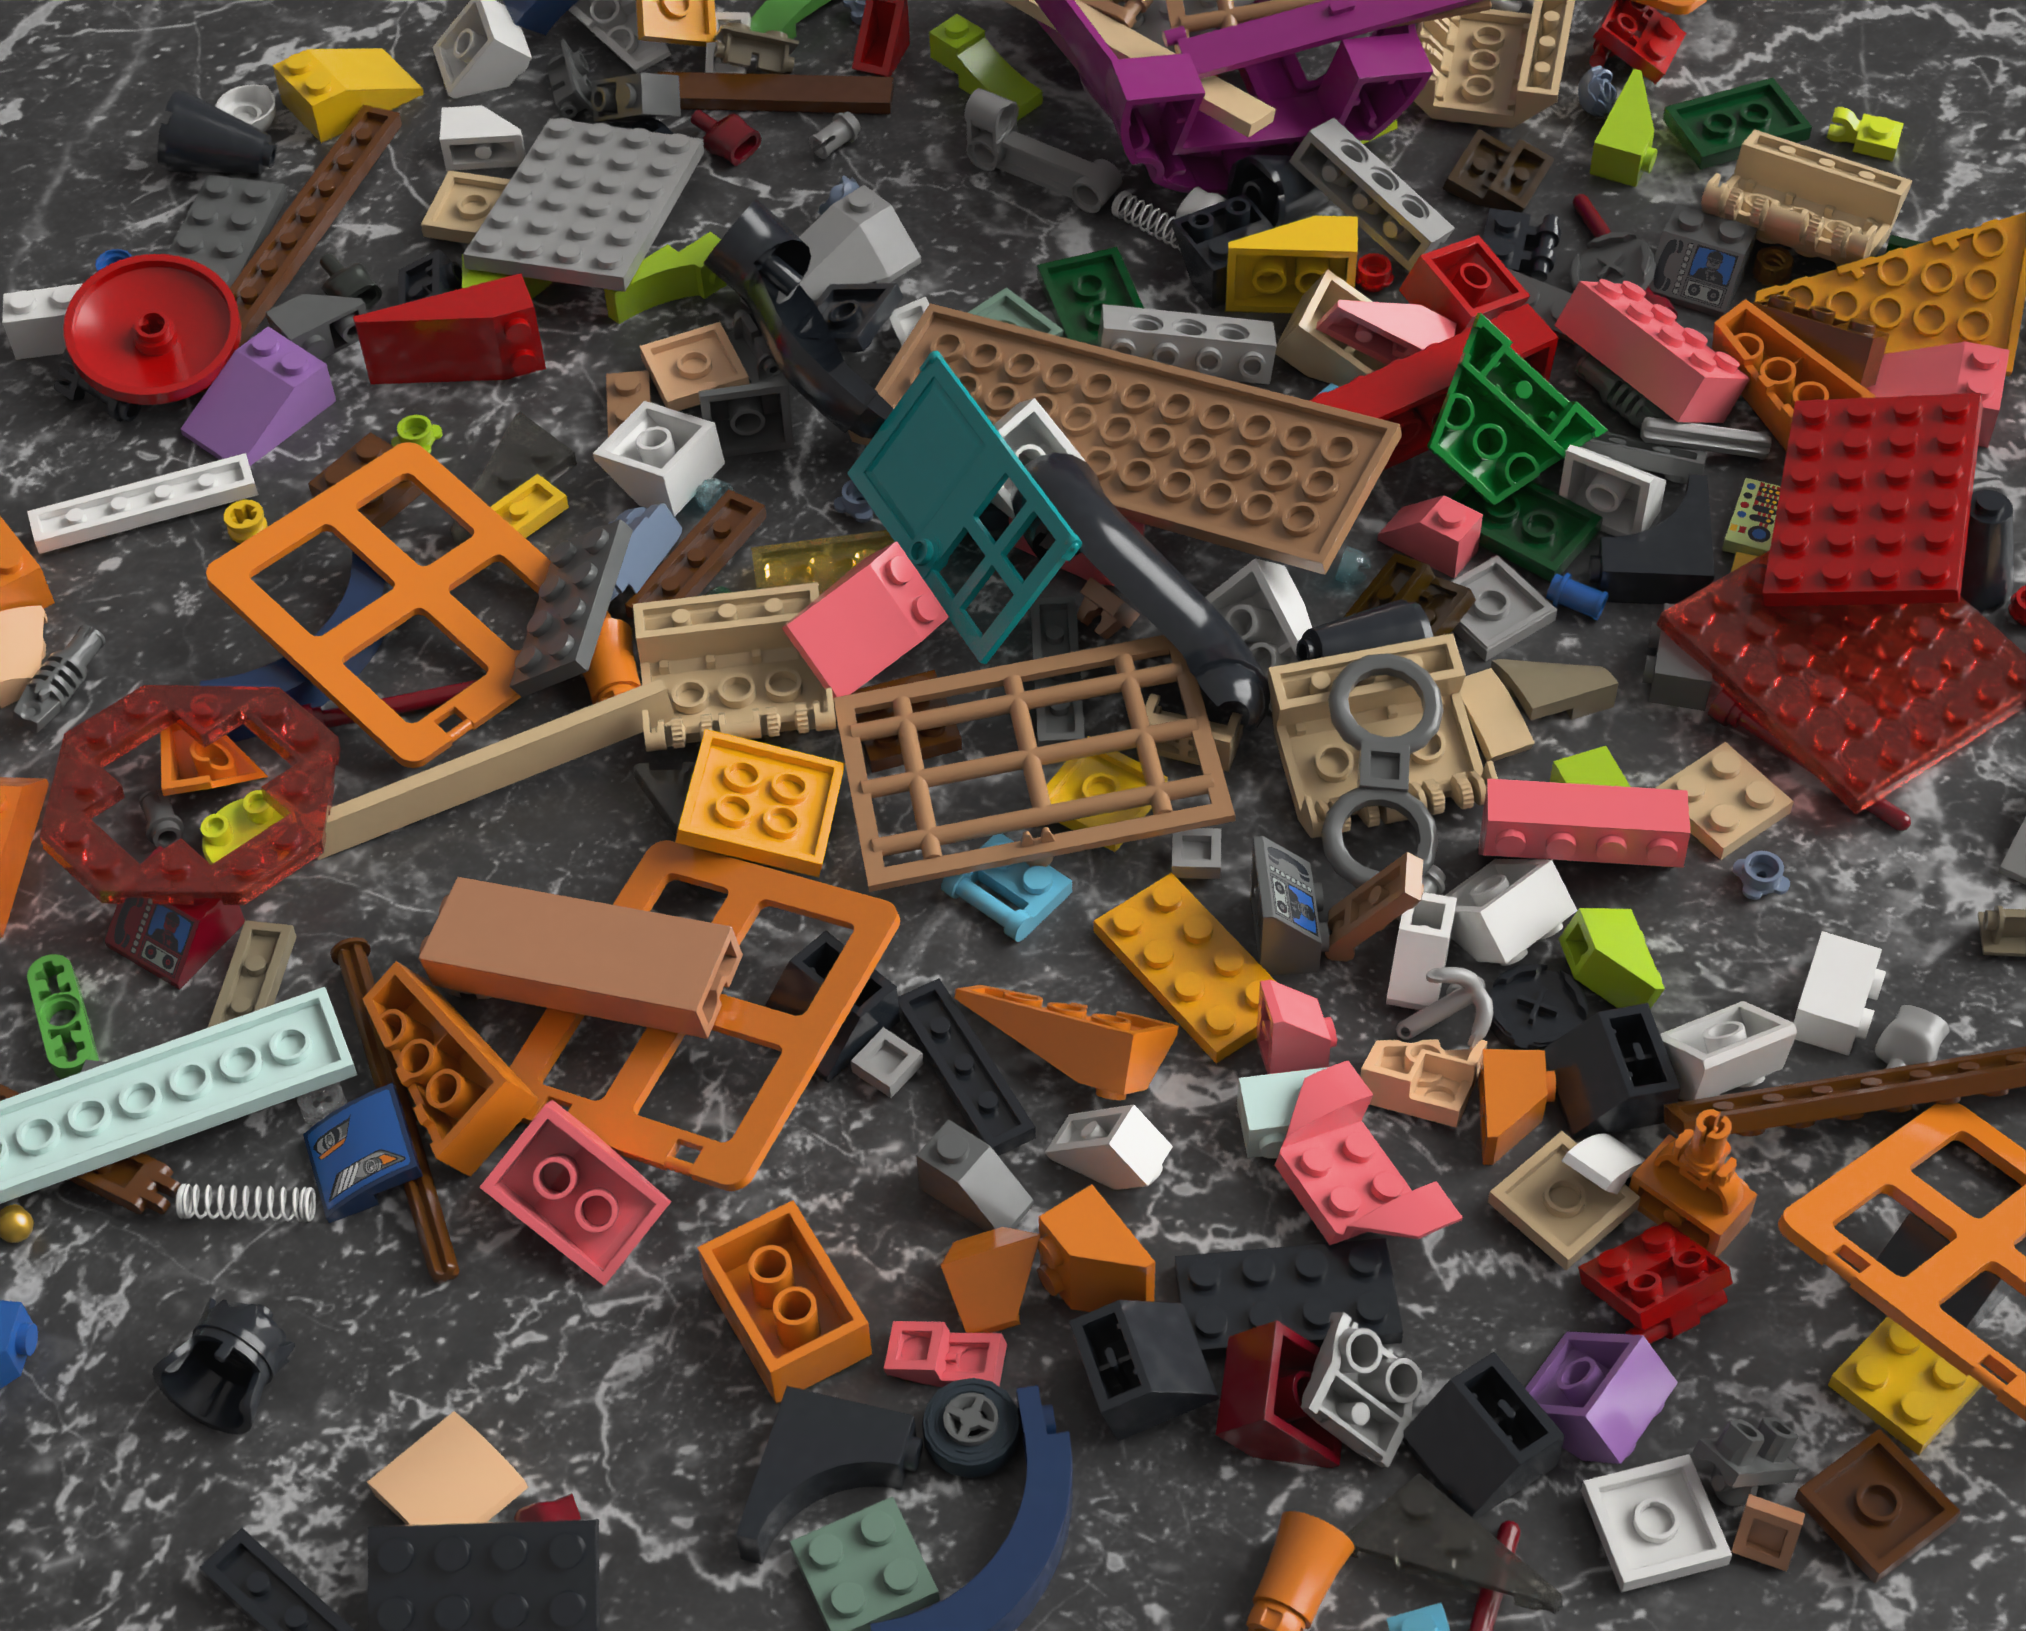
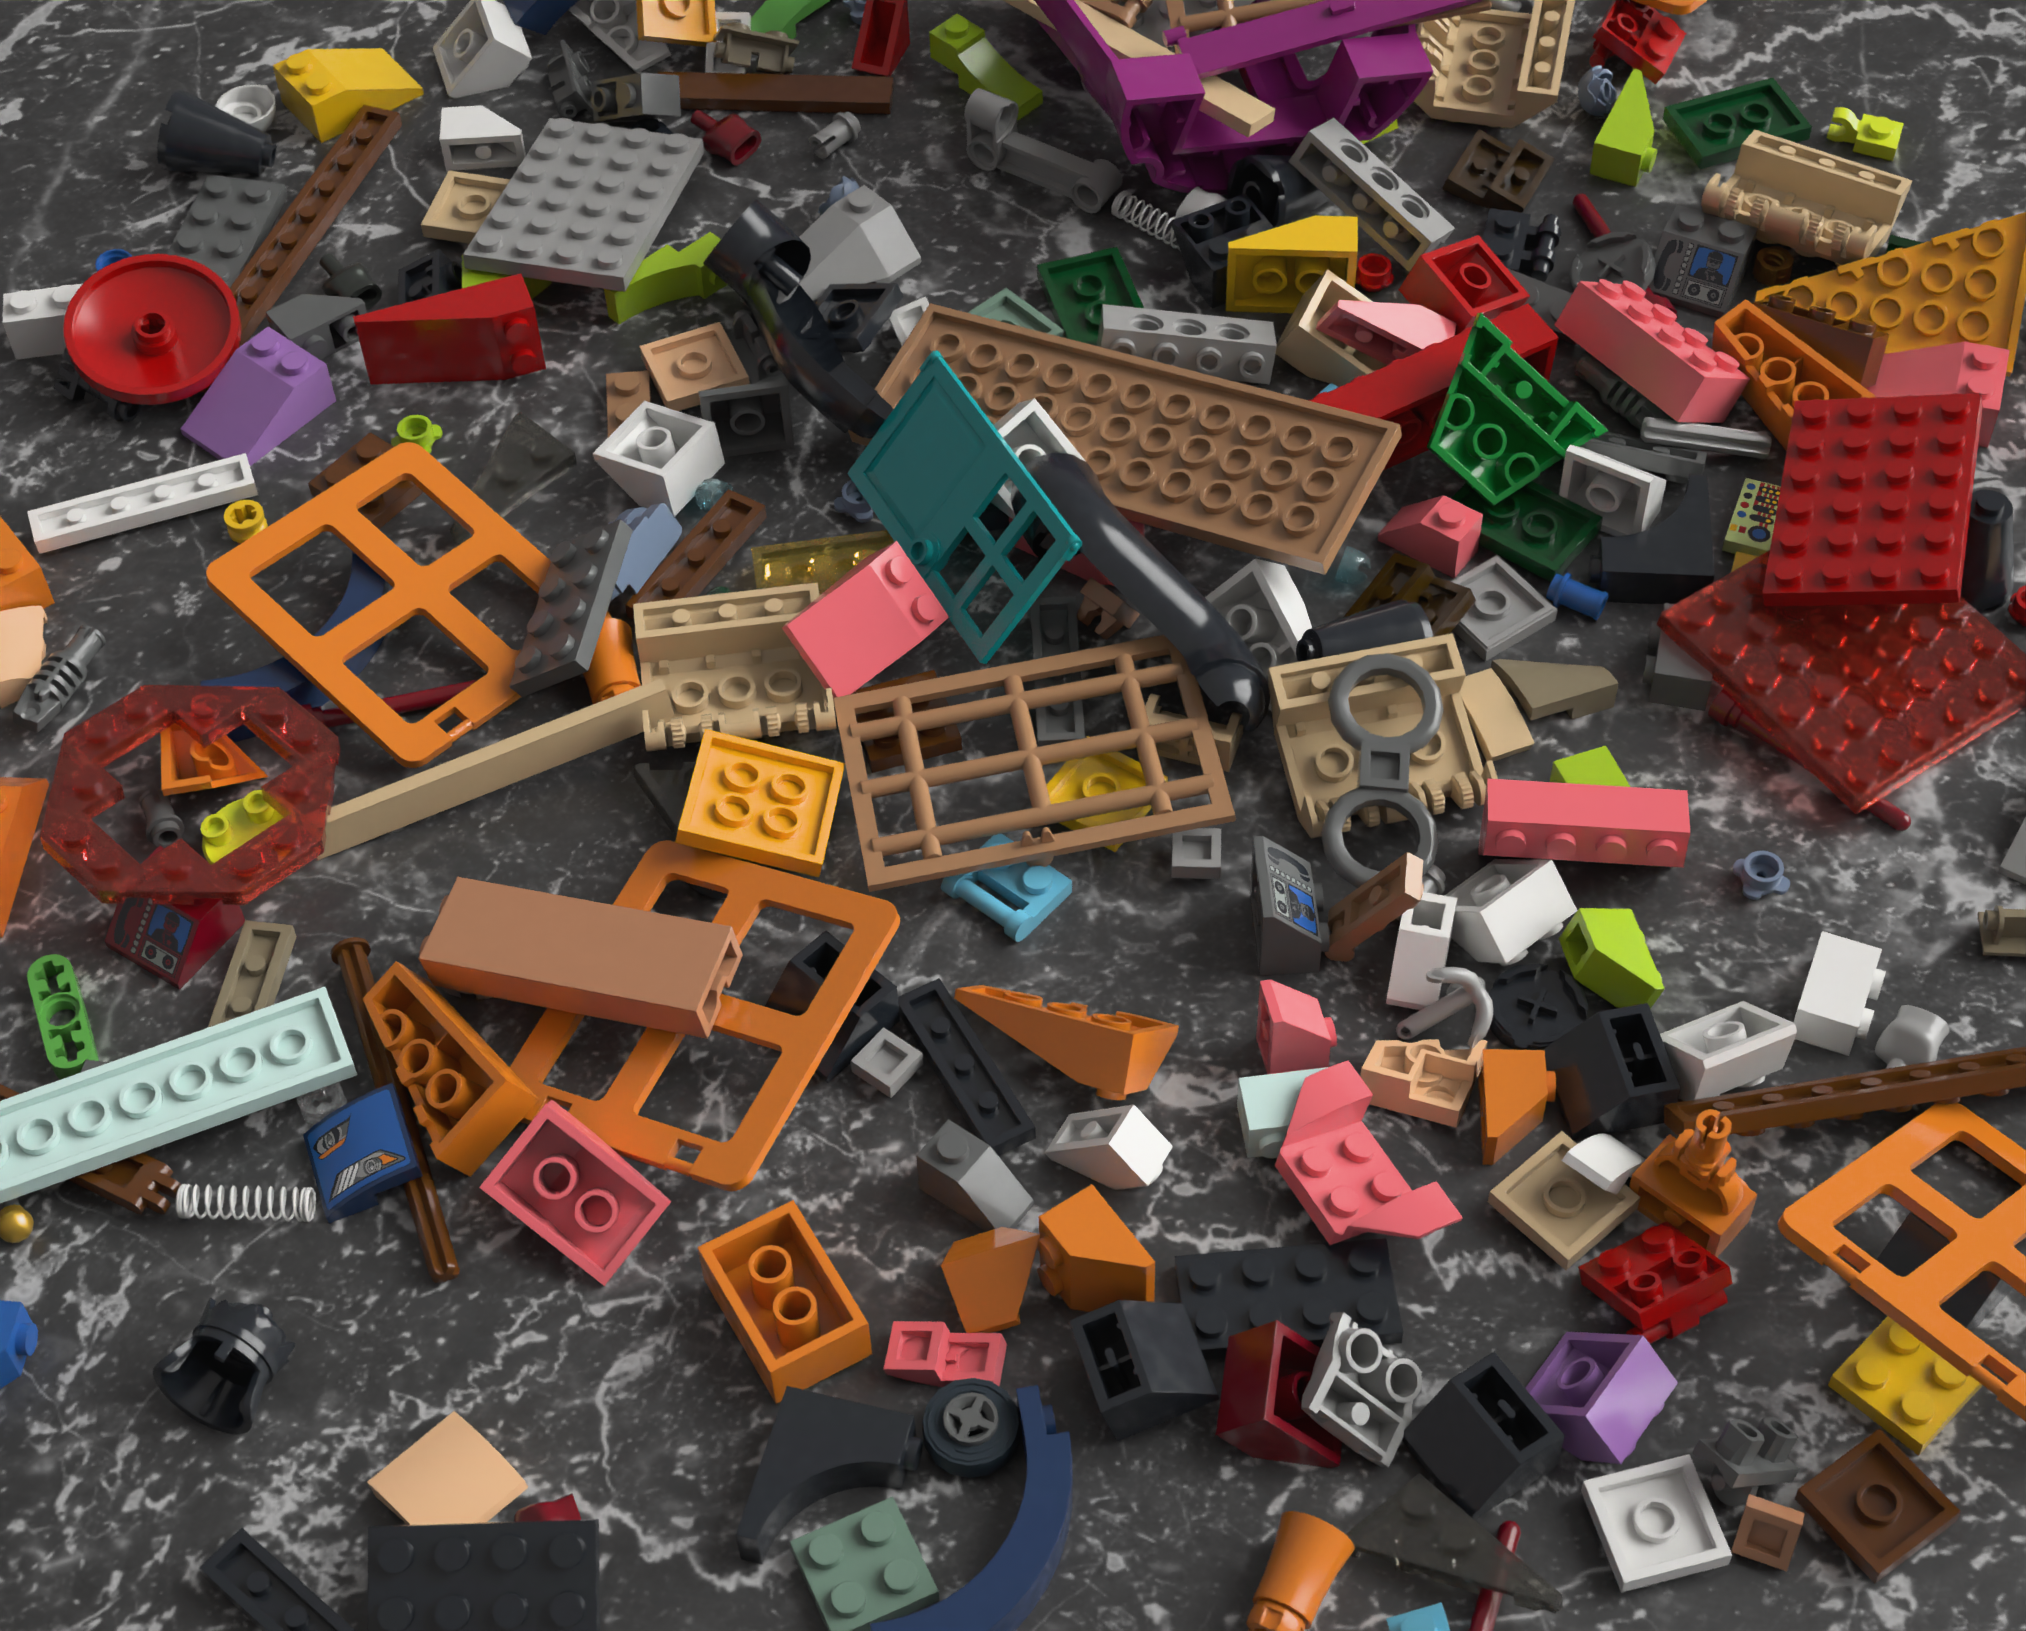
yellow plate [490,474,569,538] -> none
light orange plate [1094,873,1276,1063] -> none
tan plate [1656,742,1794,860] -> none

